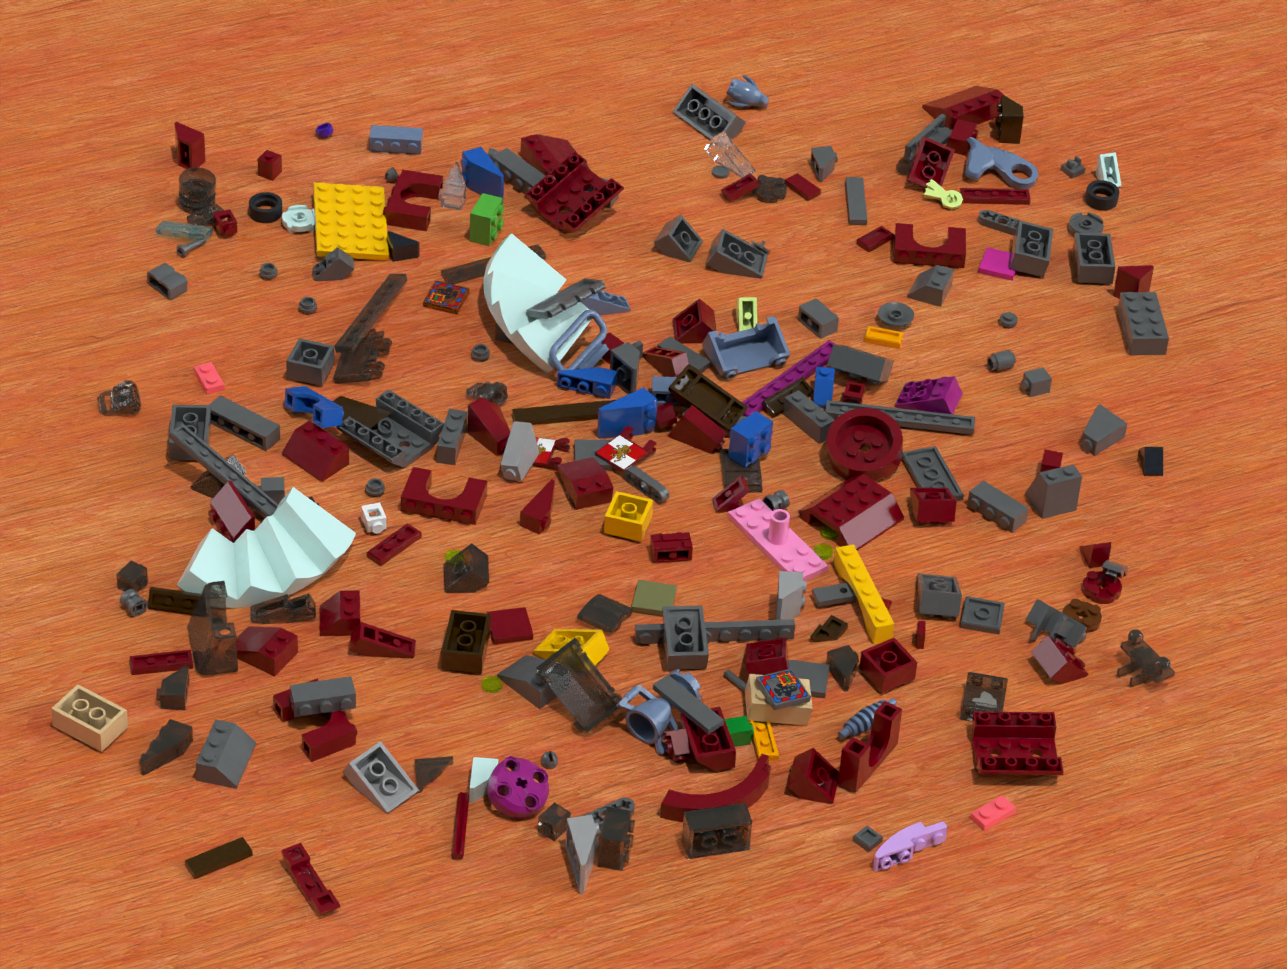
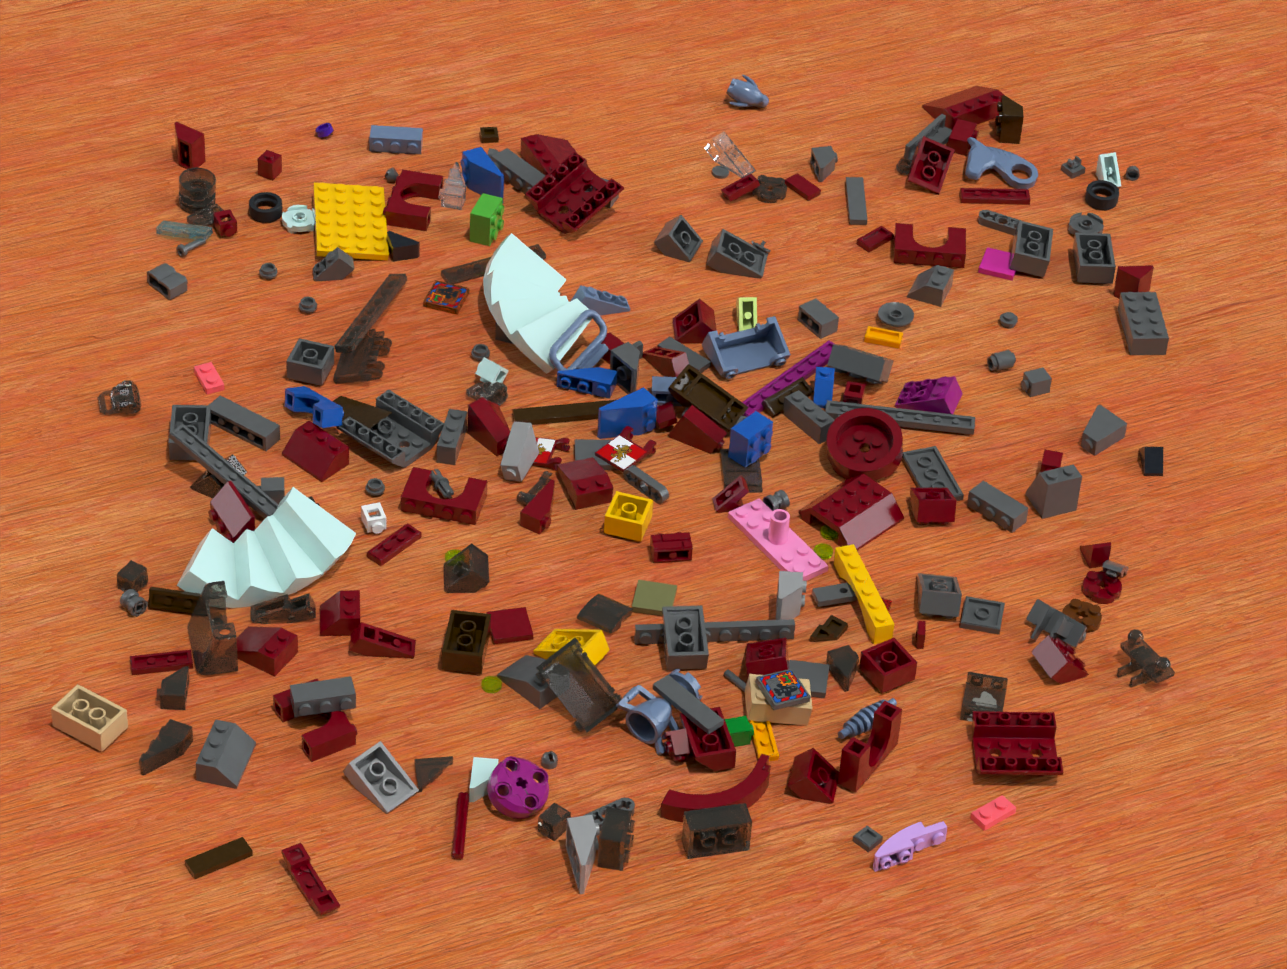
dark grey hinge [526,278,606,319] -> none
dark grey slope [673,84,746,145] -> none
yellowish green piece [924,179,963,210] -> none
none -> dark grey axle [432,469,454,499]
none -> light aqua brick [475,357,509,387]
none -> dark brown tile [480,127,499,143]
none -> clear smoke brick [516,471,553,506]
none -> dark grey hinge [1126,166,1140,181]

